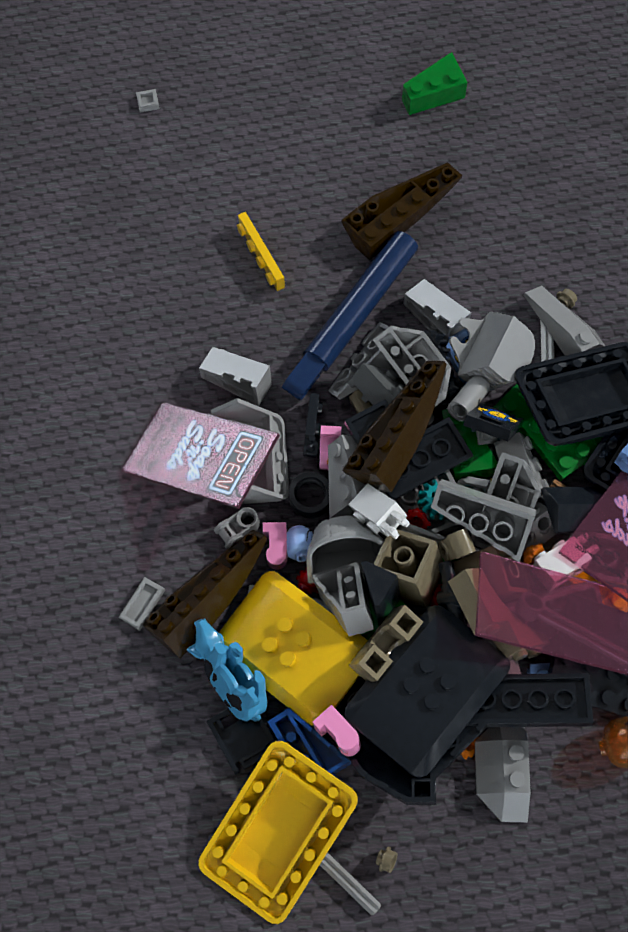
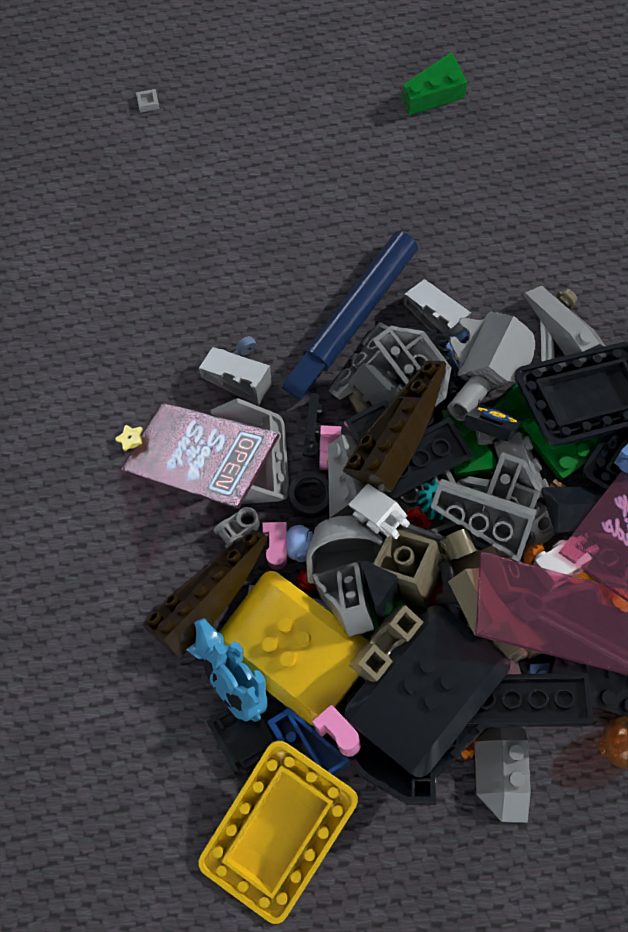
light grey tile [118,577,165,631] -> none
yellow plate [237,212,285,291] -> none
light grey axle [320,853,381,915] -> none
dark brown wedge [341,162,462,261] -> none
dark tan plate [376,847,398,873] -> none
none -> light yellow plate [115,425,143,451]
none -> sand blue piece [233,336,257,356]

